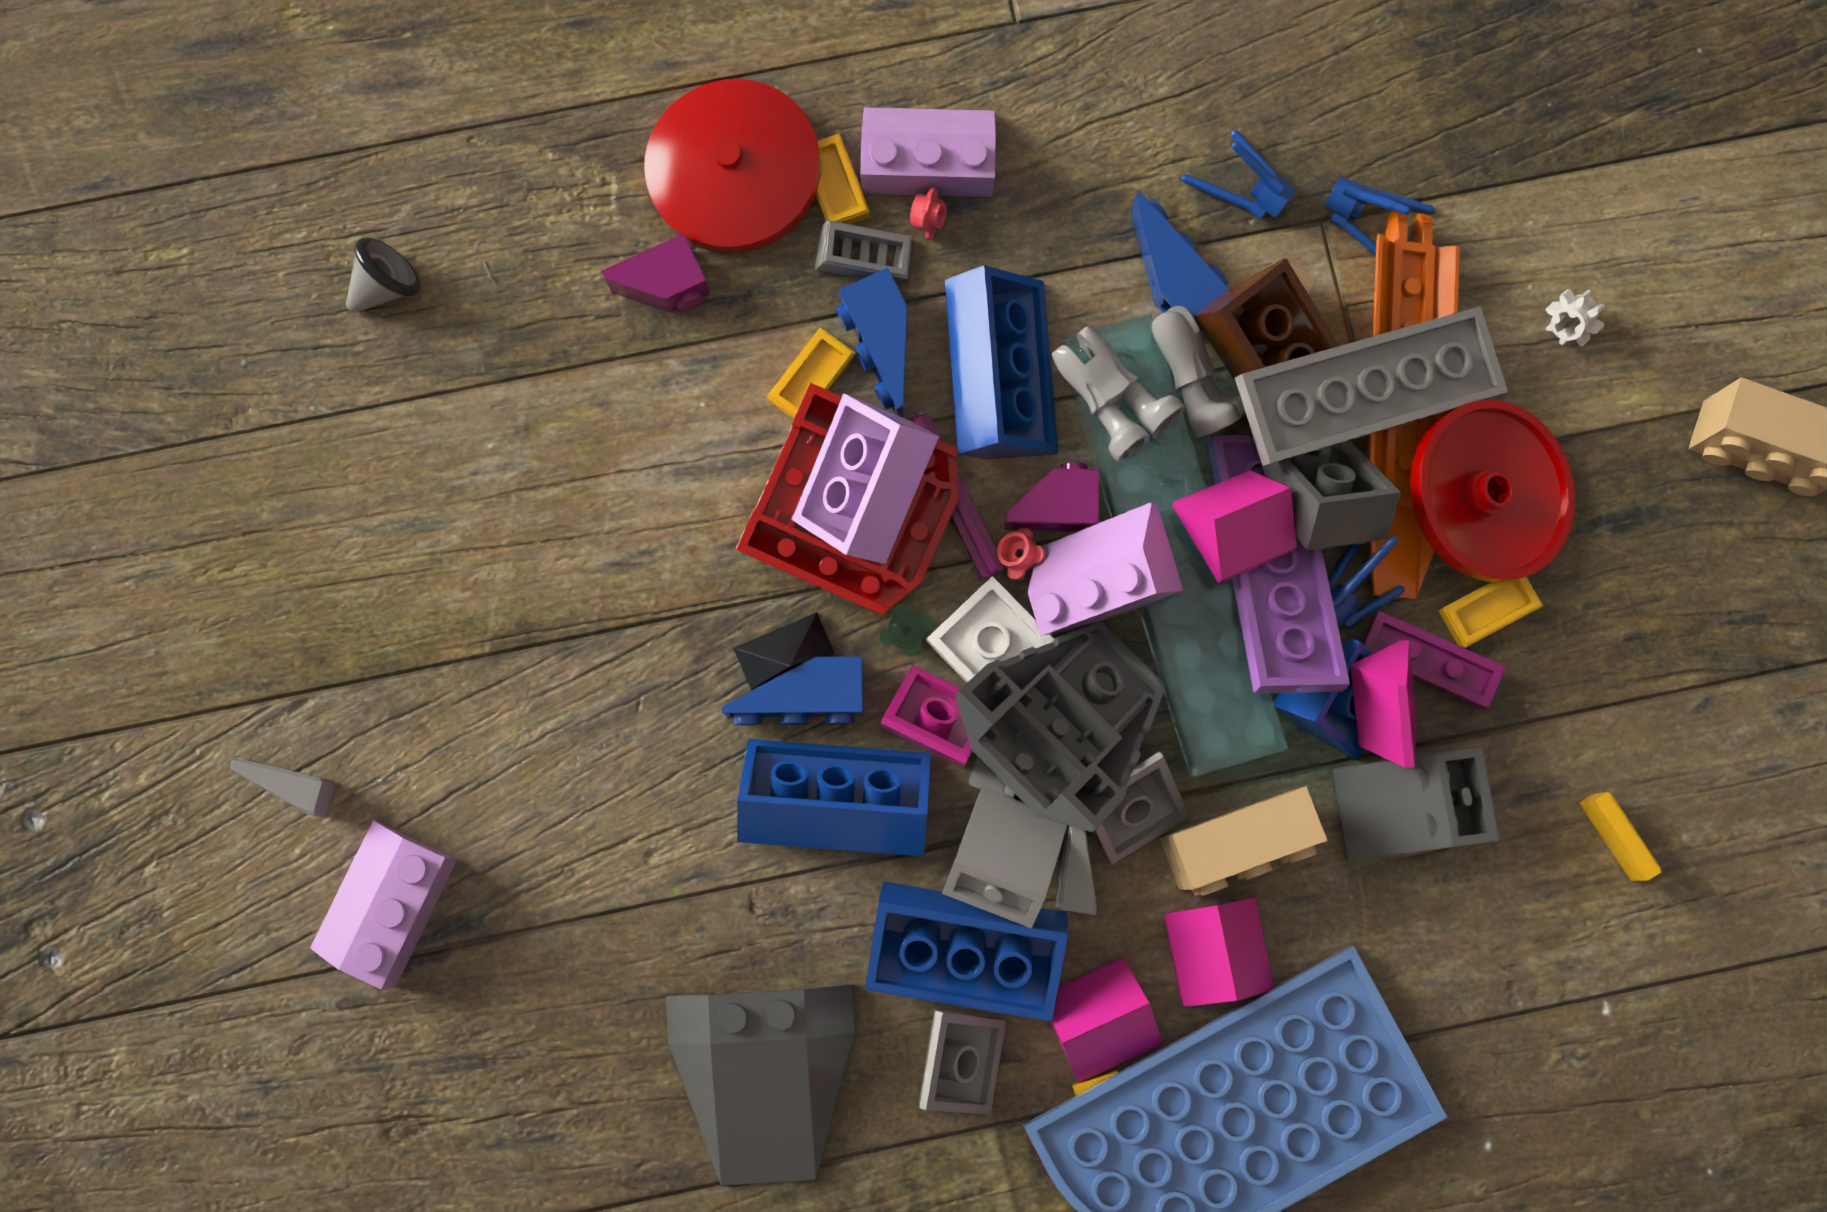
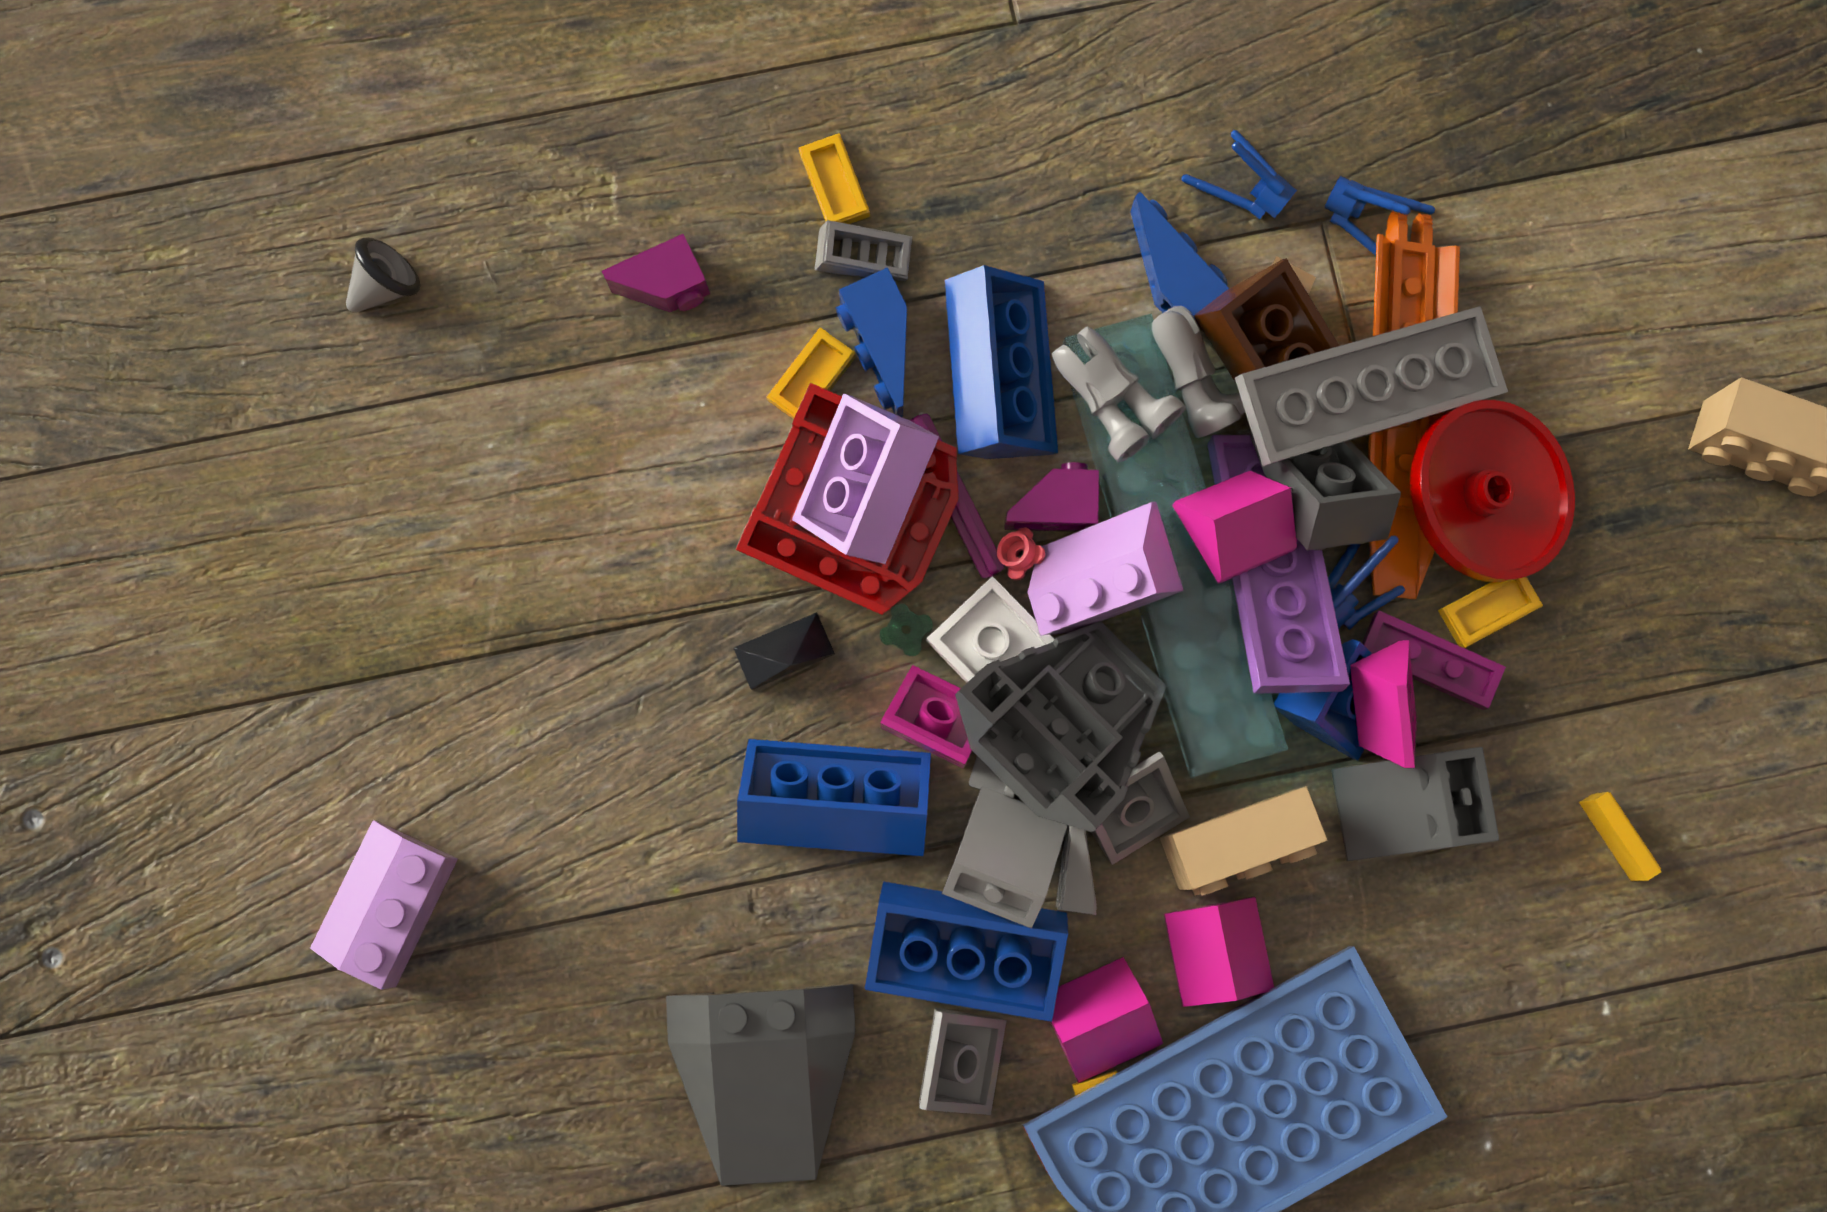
light grey slope [230,758,336,817] -> none
red dish [644,79,821,253] -> none
blue slope [722,657,863,726] -> none
lavender slope [860,107,996,197] -> none
coral plate [910,188,947,240] -> none
white gear [1545,289,1605,346] -> none

